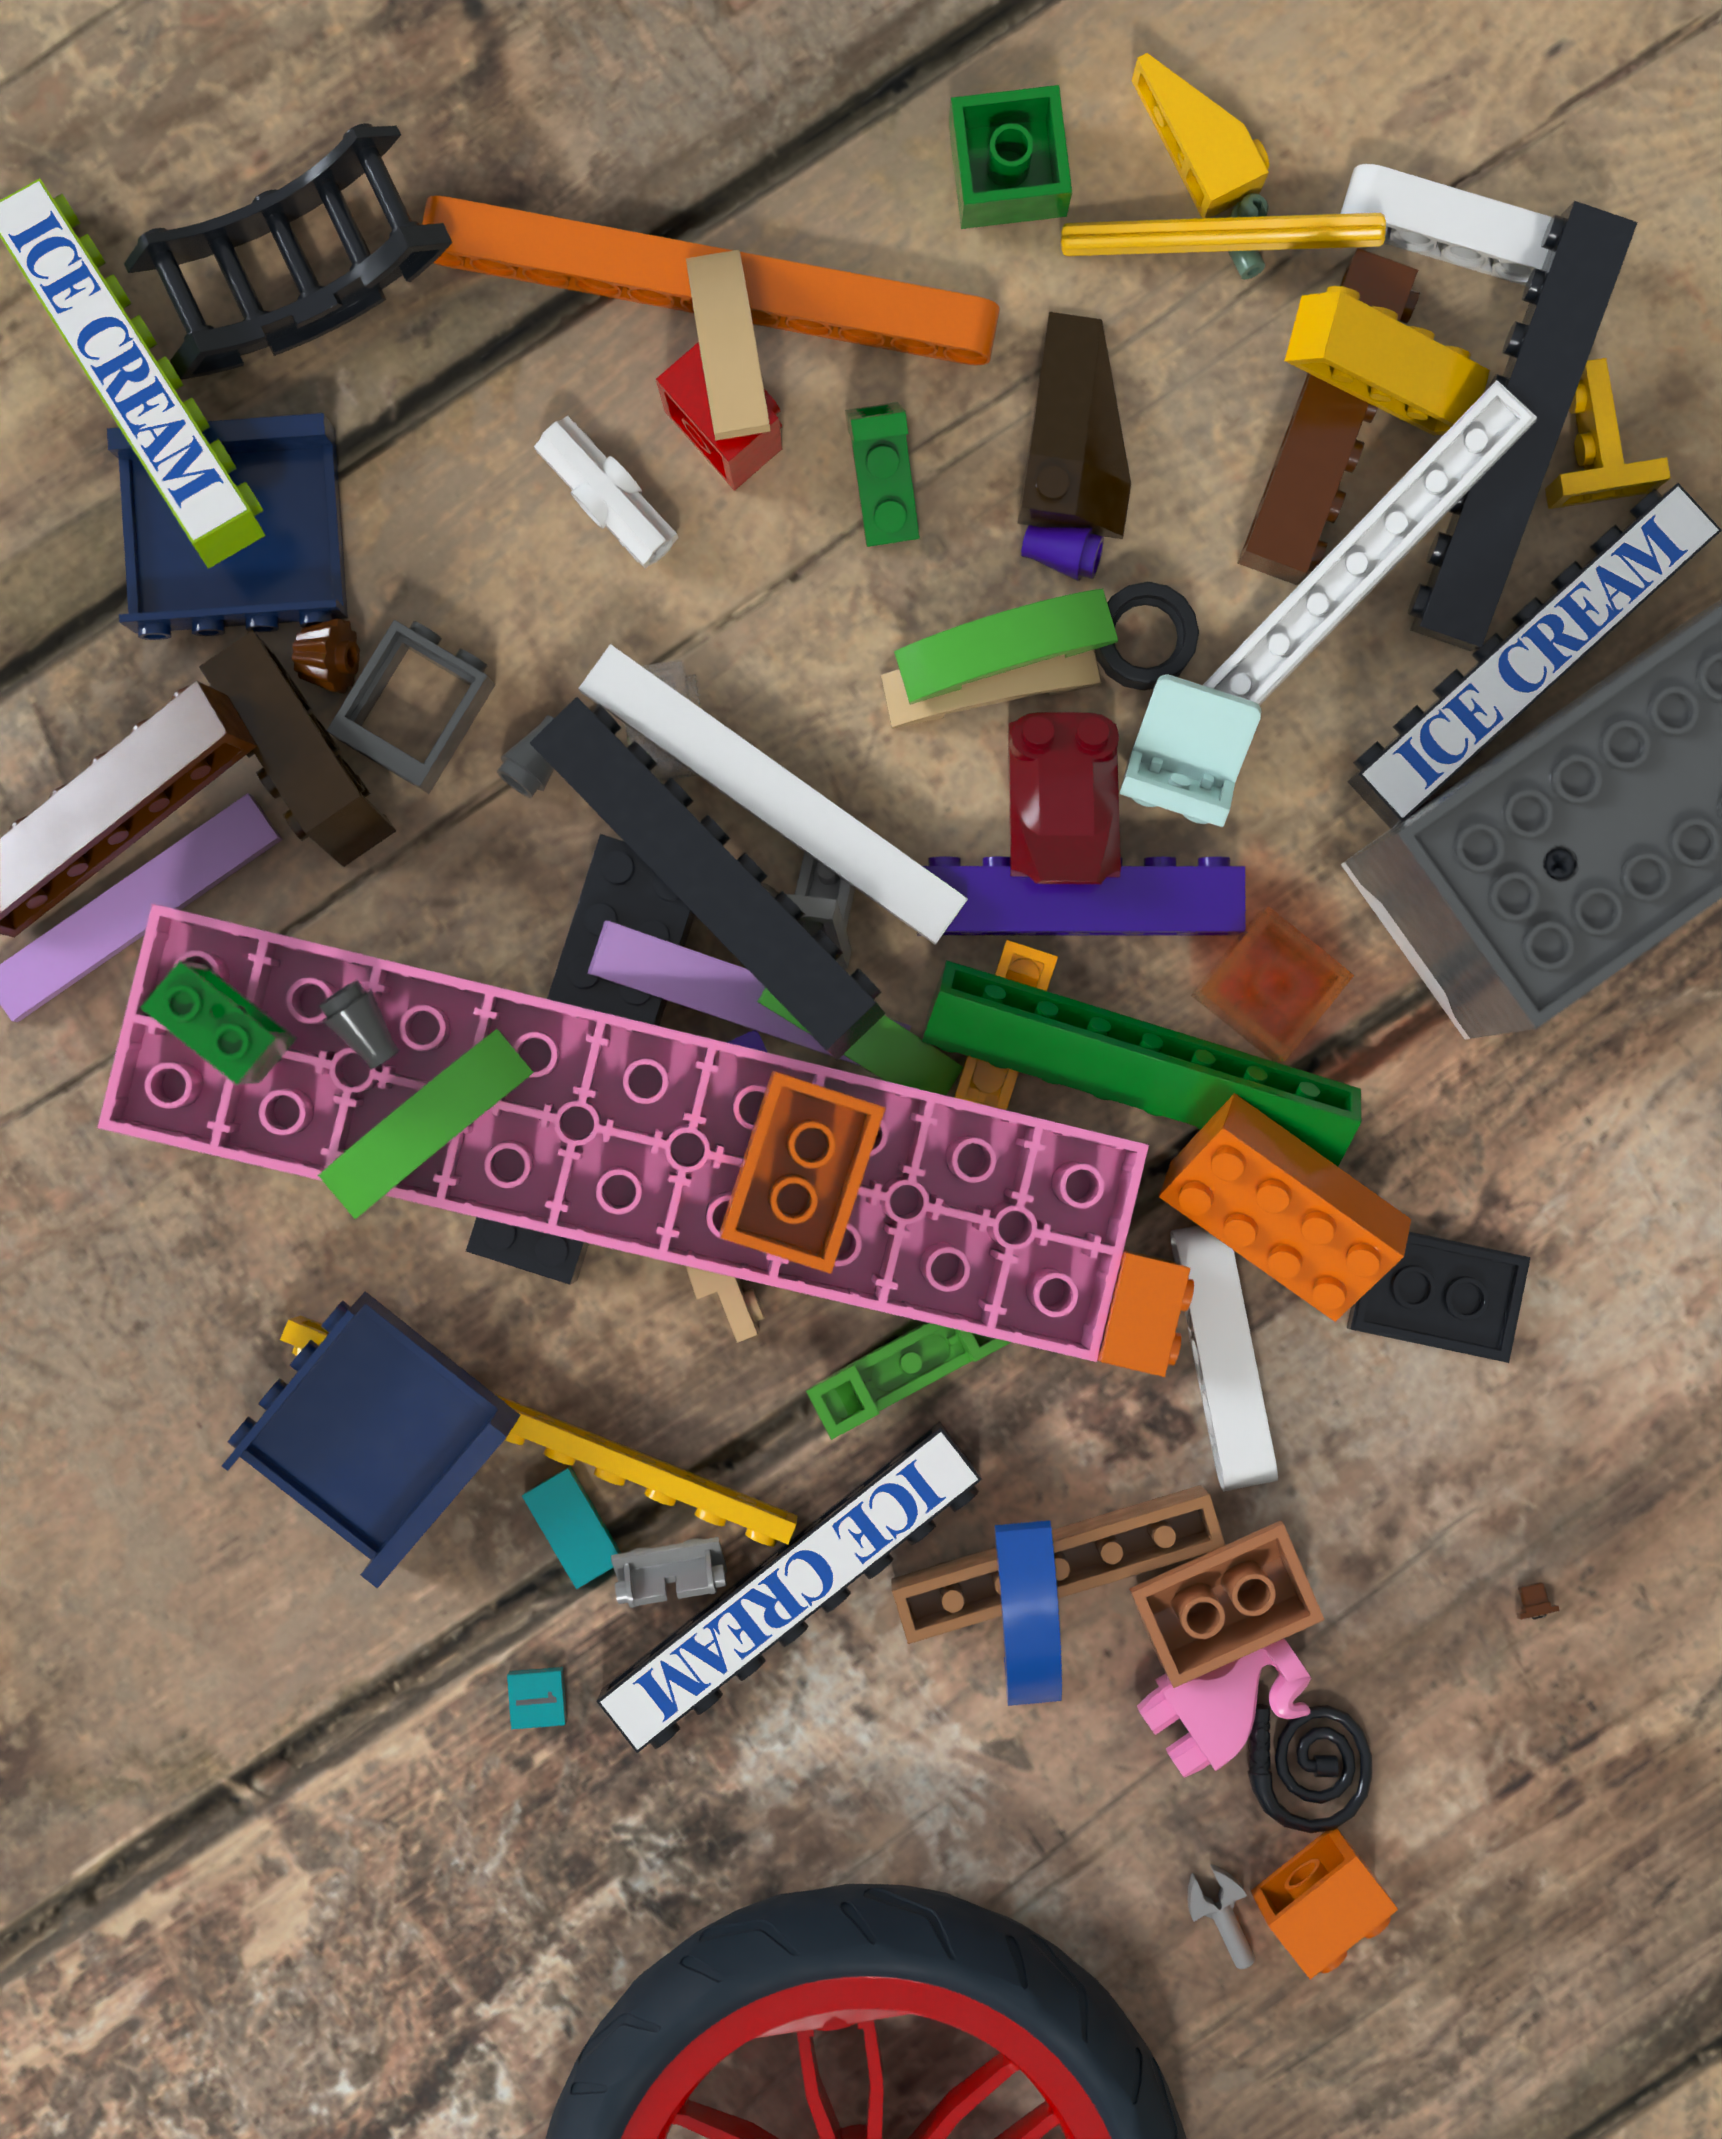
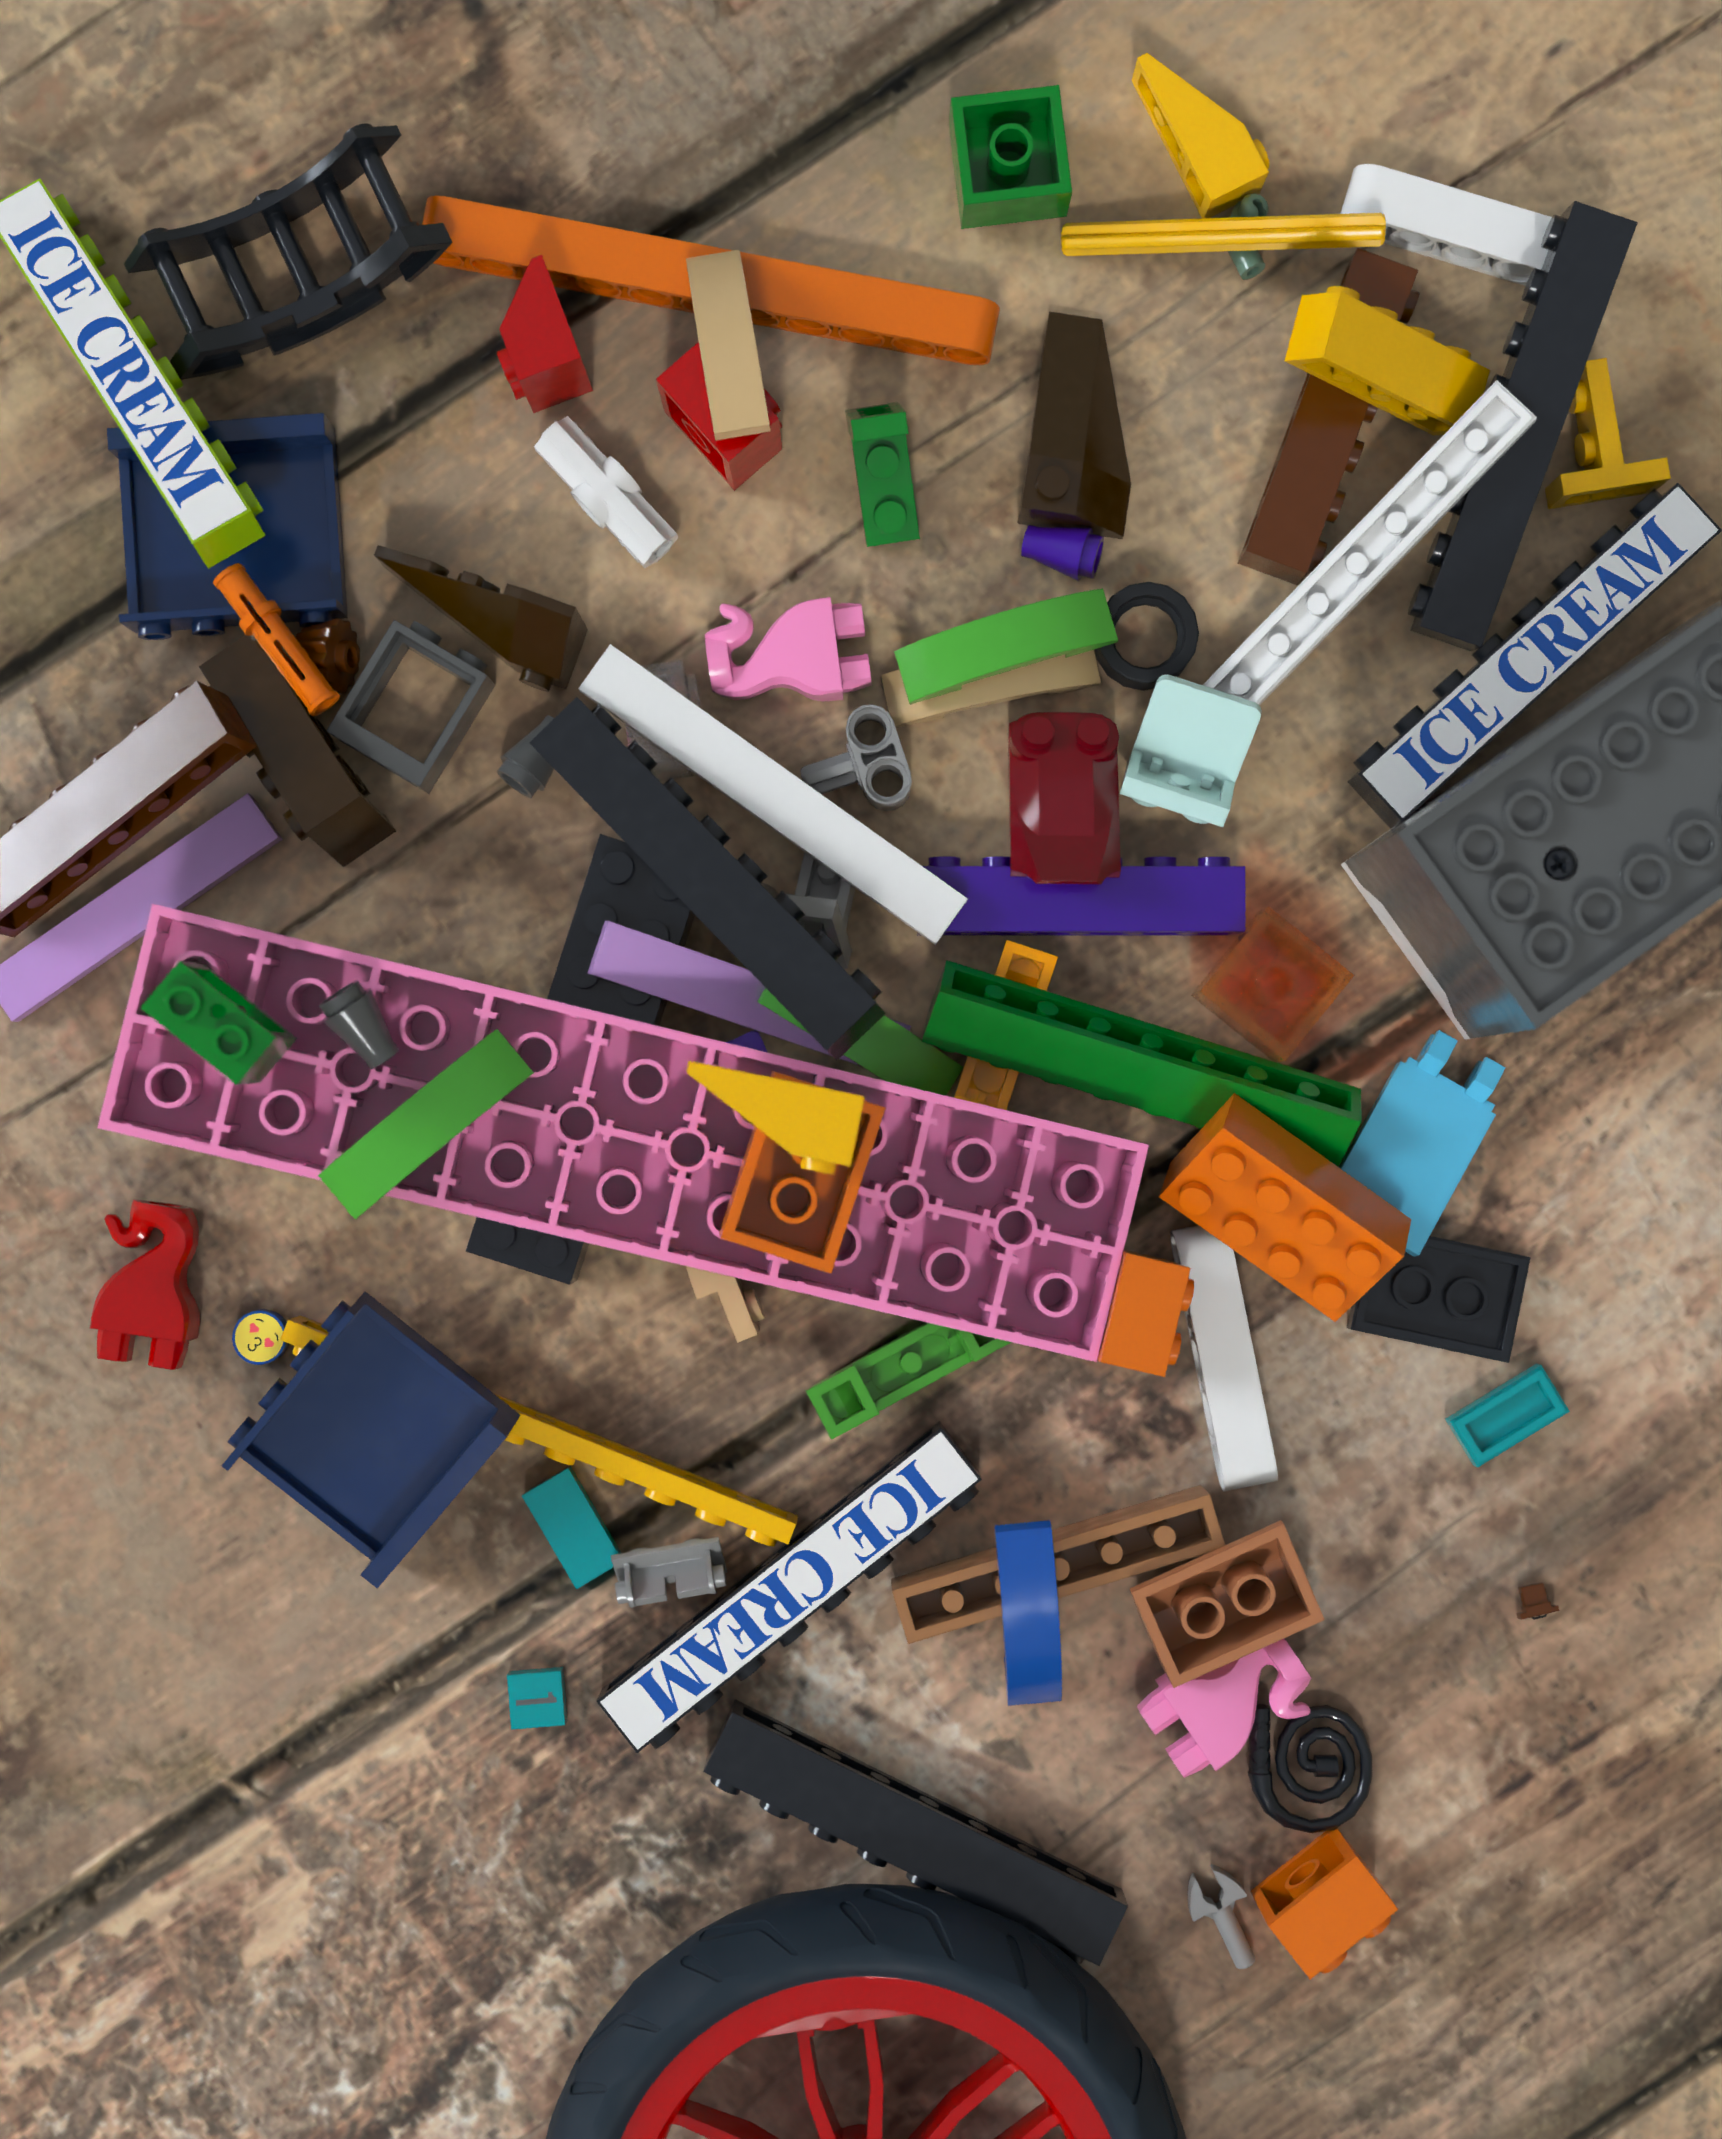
none -> red hips [90,1200,200,1370]
none -> orange pin [213,563,340,716]
none -> light yellow tile [232,1309,289,1365]
none -> dark brown wedge [374,545,588,692]
none -> red slope [496,255,593,413]
none -> yellow slope [686,1060,865,1174]
none -> black brick [703,1699,1128,1966]
none -> bright pink hips [705,597,871,701]
none -> light grey beam [800,704,912,811]
none -> medium azure tile [1339,1030,1506,1257]
none -> teal tile [1445,1363,1570,1468]

